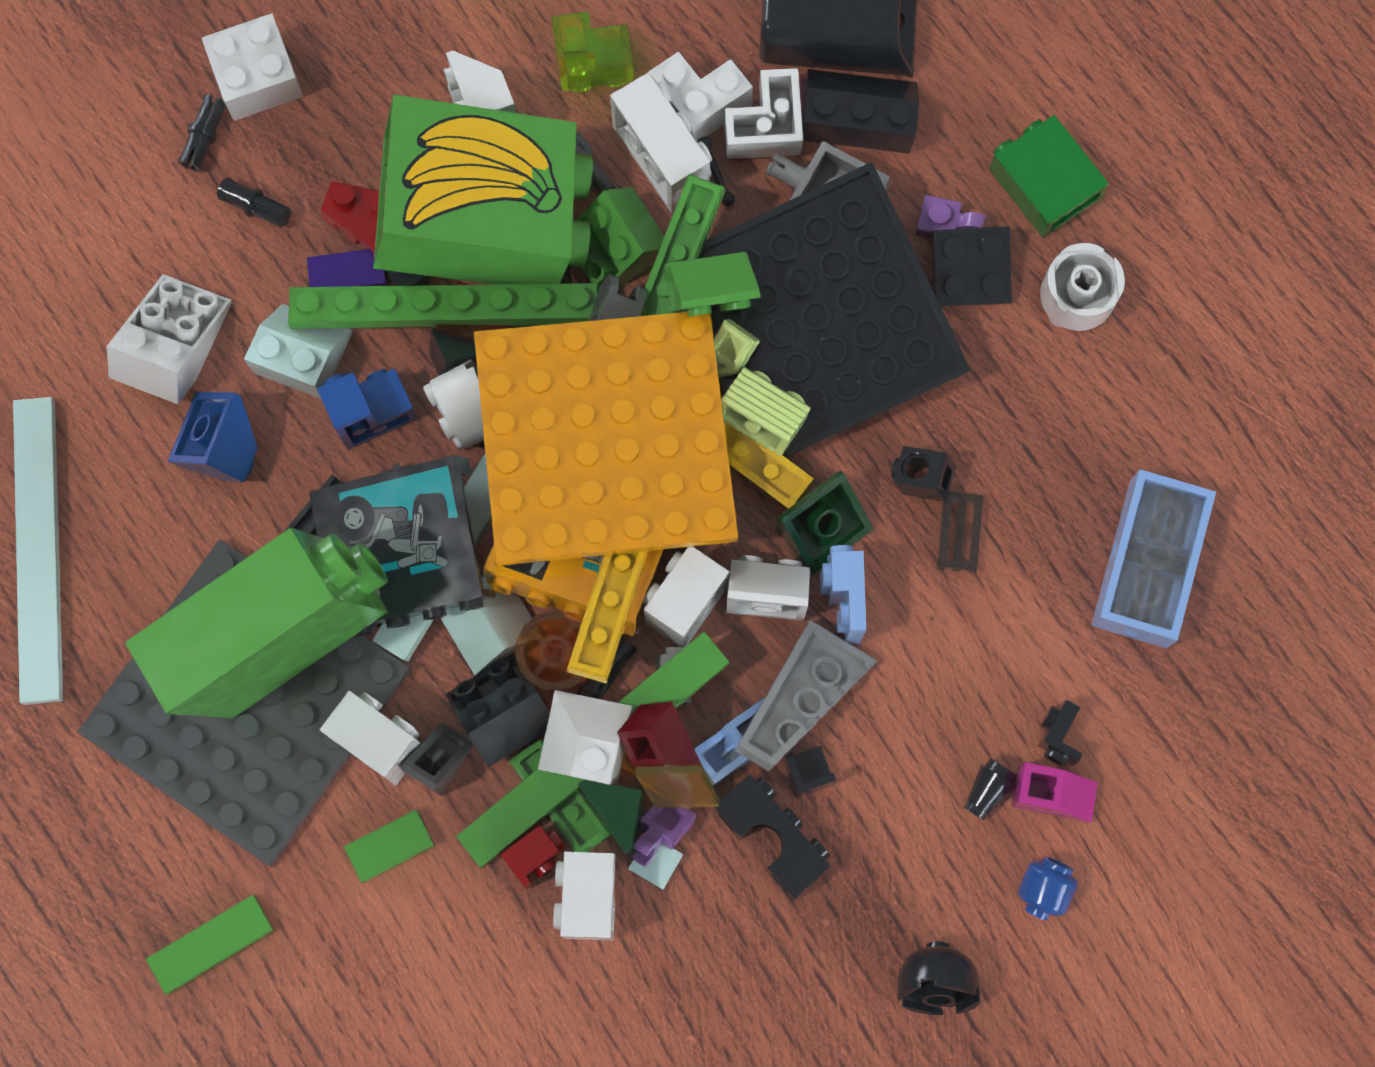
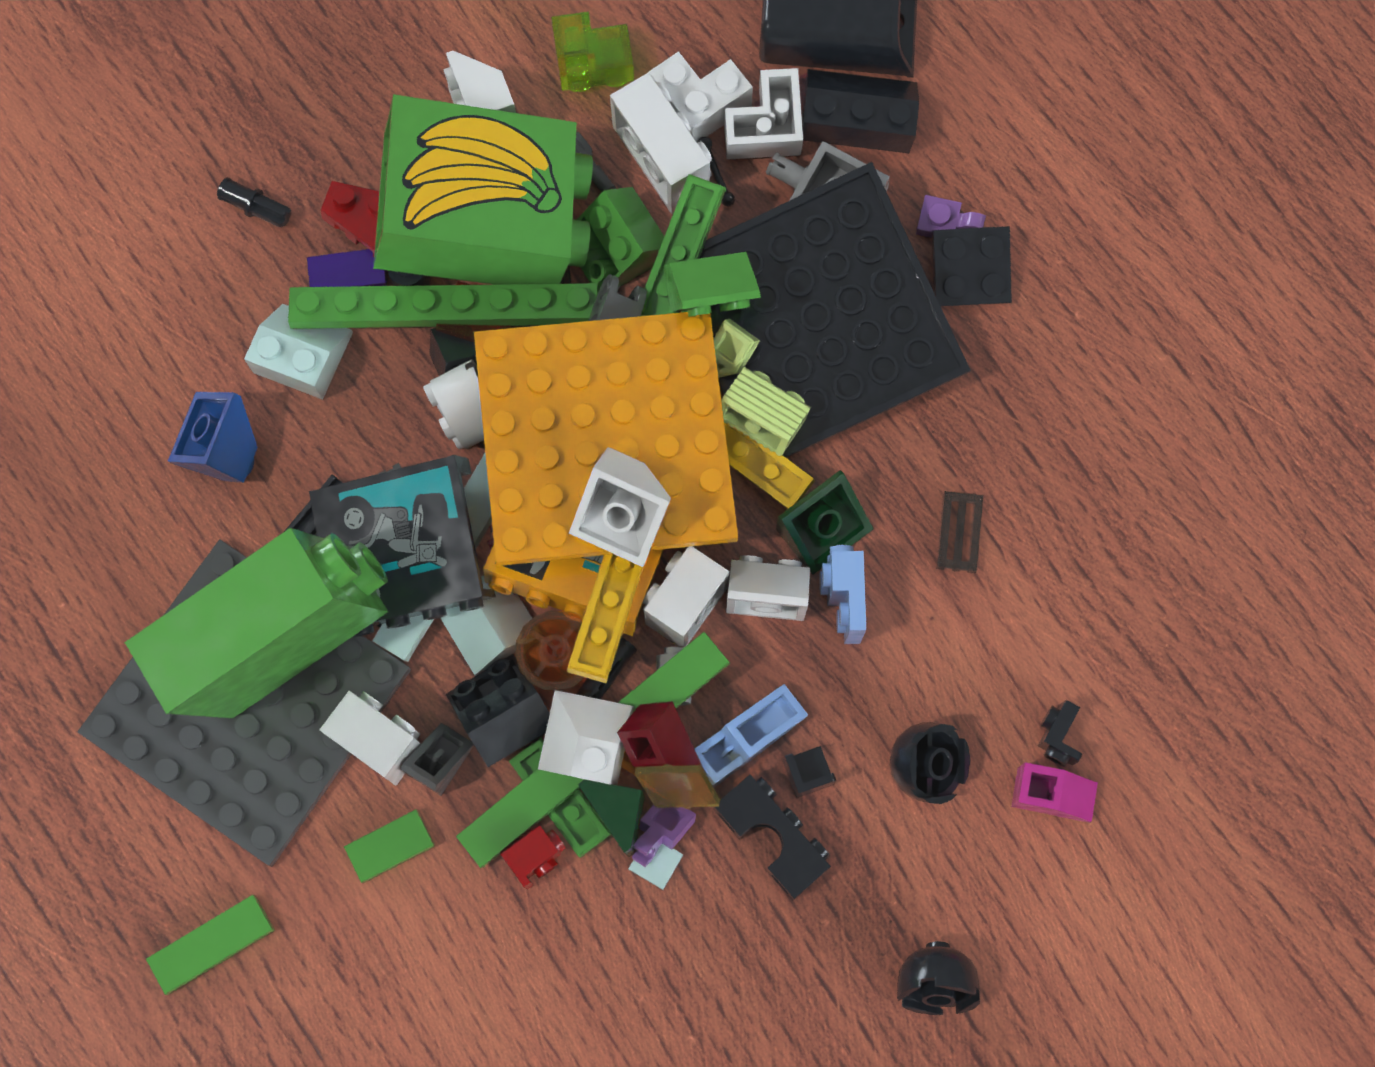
light aqua tile [13,397,63,705] -> none
white slope [107,274,232,405] -> none
black pin [177,94,226,172] -> none
white brick [202,13,304,121] -> none
blue brick [317,368,418,450] -> none
white brick [553,852,616,941] -> none
light grey wing [734,620,877,771] -> none
black brick [891,446,956,502] -> none
black cone [964,758,1017,820] -> none
green brick [989,115,1109,238] -> none
blue head [1018,856,1078,920] -> none
white brick [1040,243,1125,331] -> none
clear brick [1091,469,1216,649] -> none
none -> white slope [569,447,671,567]
none -> black cylinder [890,722,971,804]

